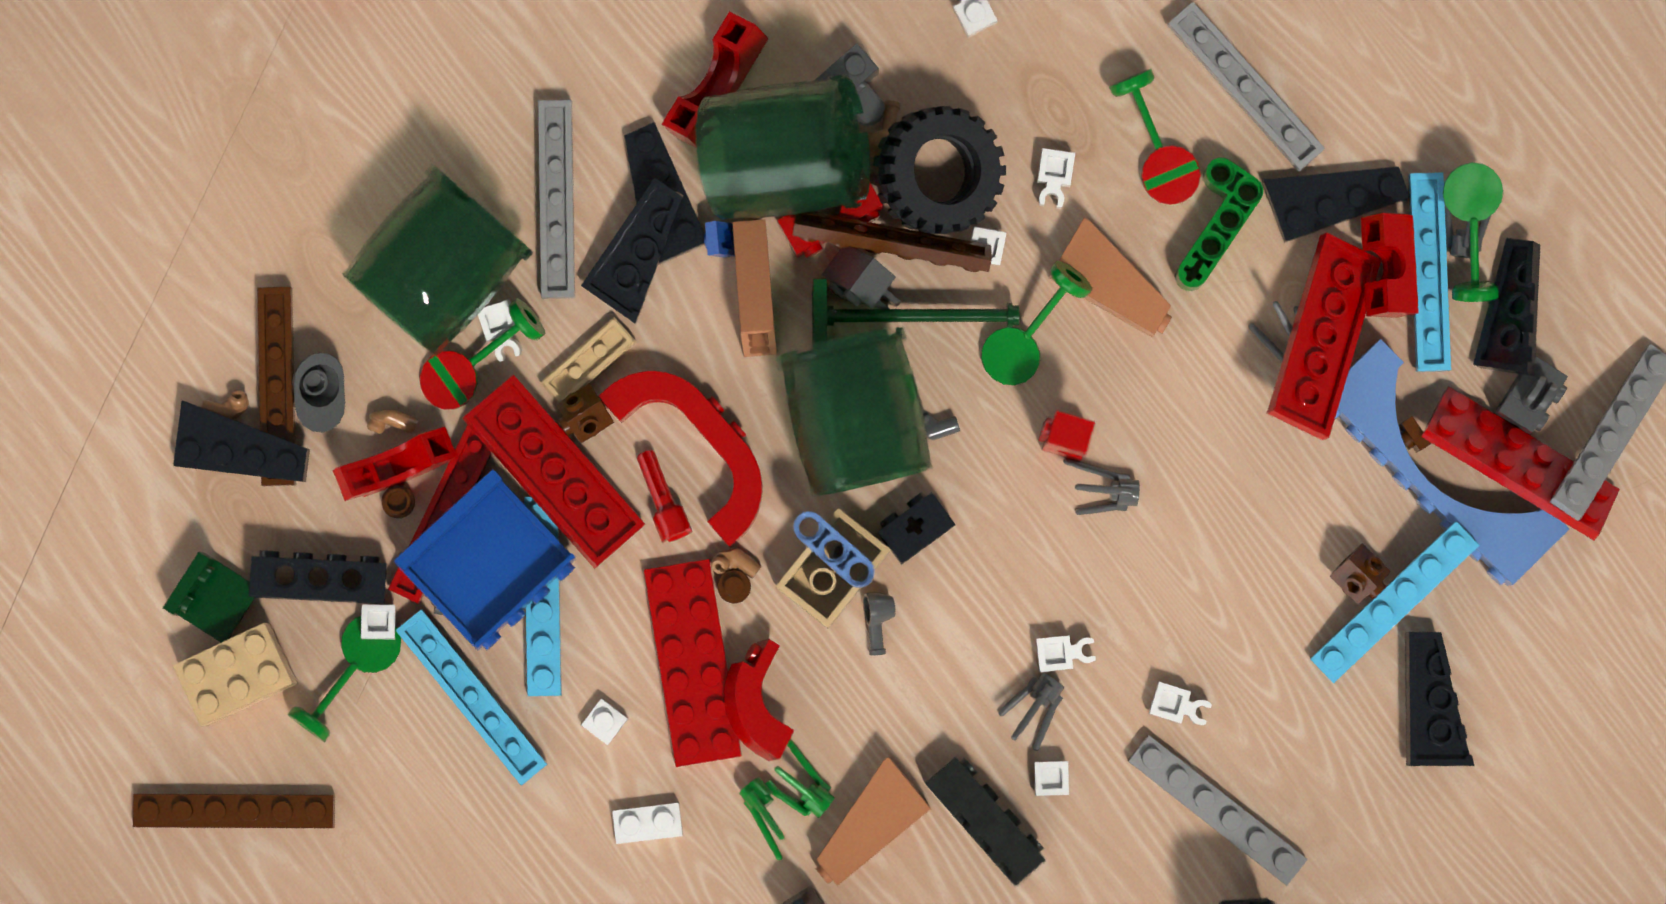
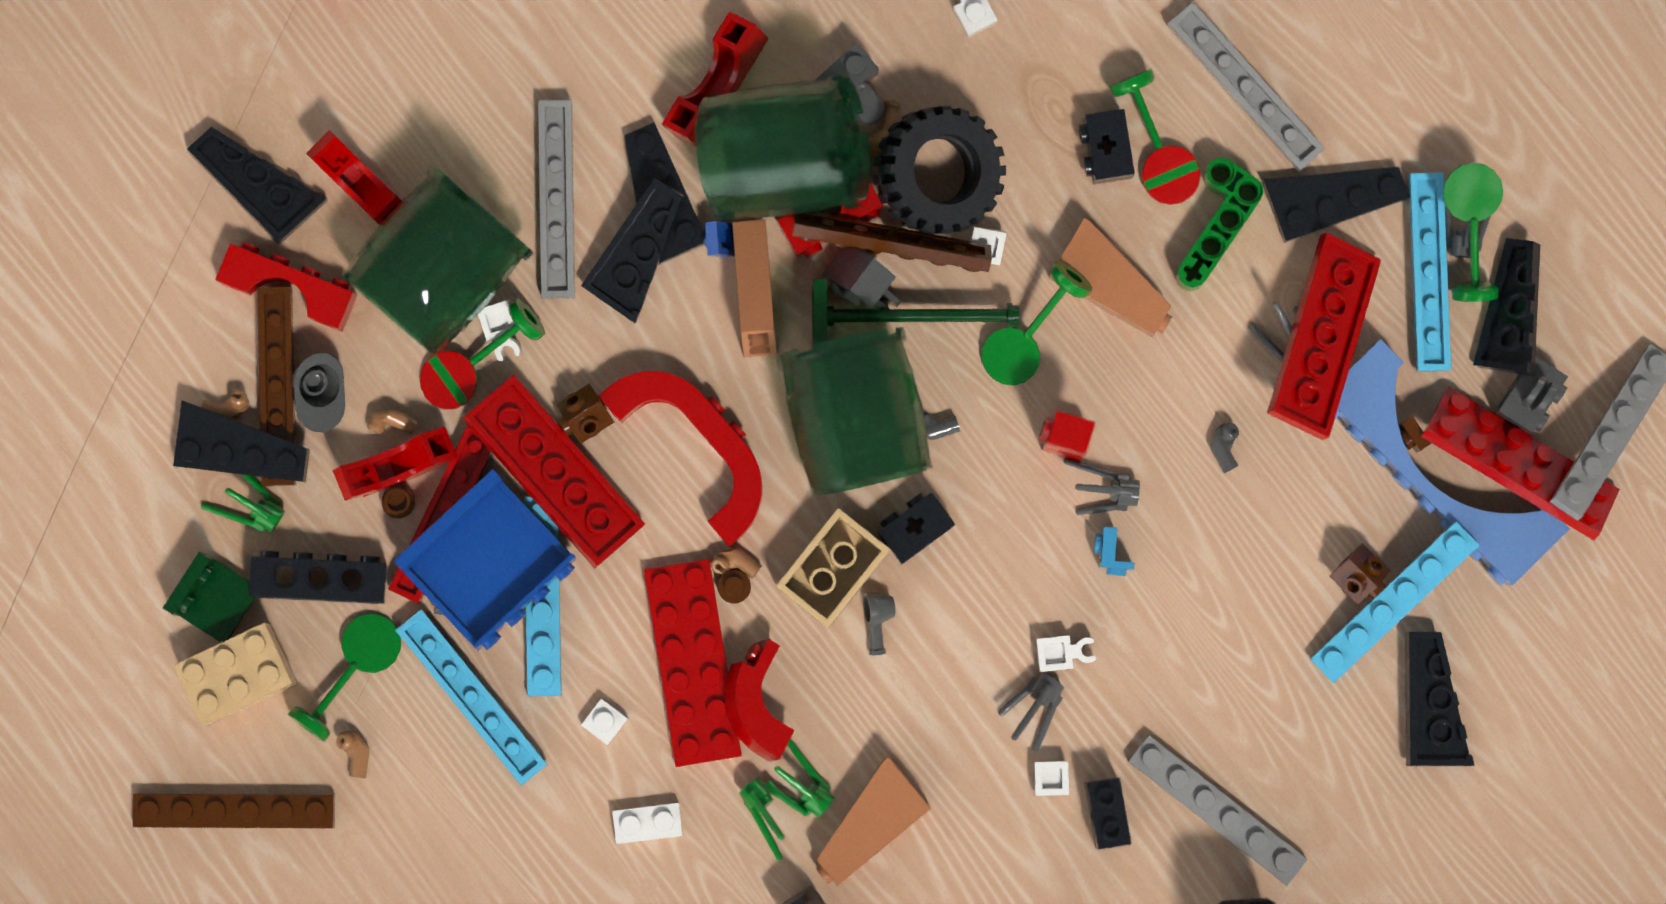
white plate [361,605,395,640] -> none
tan tile [540,317,637,403] -> none
red piece [637,450,693,543] -> none
medium blue beam [794,512,874,588] -> none
pearl dark grey wedge [925,757,1046,887] -> none
white plate [1037,148,1075,209] -> none
white plate [1148,682,1212,725] -> none
red arch [1361,213,1419,318] -> none
none -> black wing [187,127,327,245]
none -> green plant [201,475,285,533]
none -> red arch [215,241,357,332]
none -> red arch [306,130,415,237]
none -> medium nougat arm [336,731,370,778]
none -> black brick [1078,109,1135,185]
none -> black brick [1084,777,1131,850]
none -> dark azure bracket [1094,527,1135,576]
none -> dark grey arm [1210,423,1239,474]

